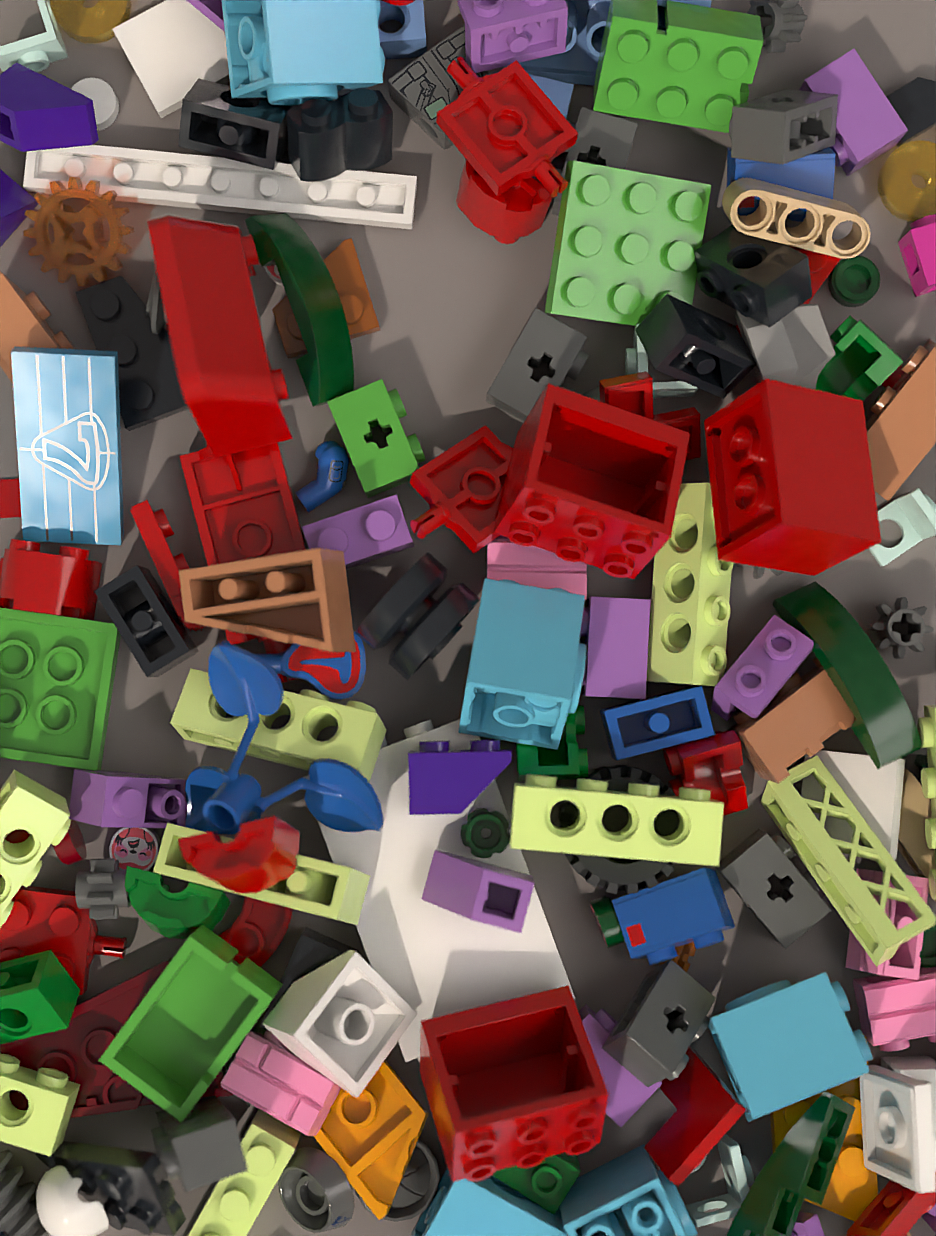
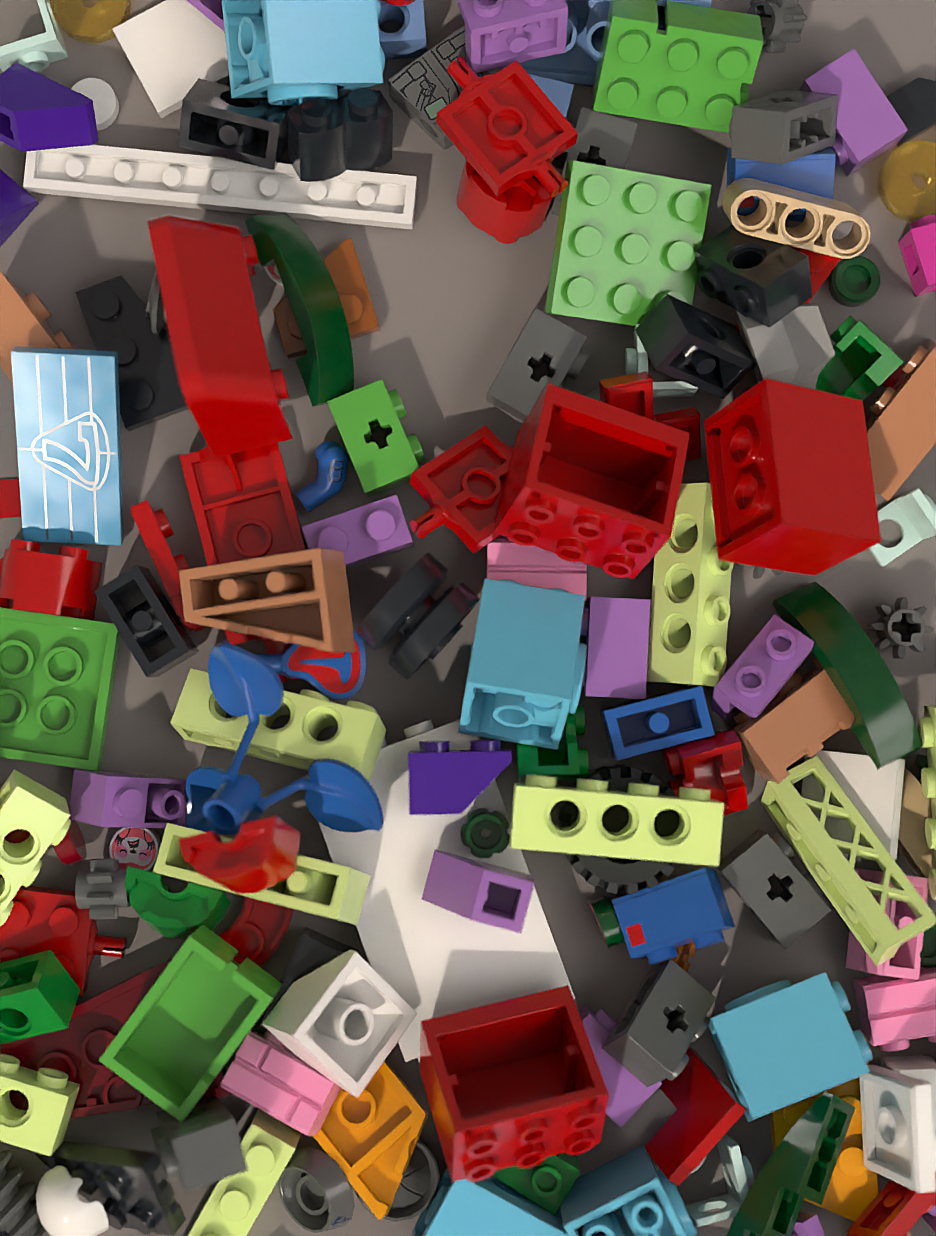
clear orange gear [23,177,134,286] -> none

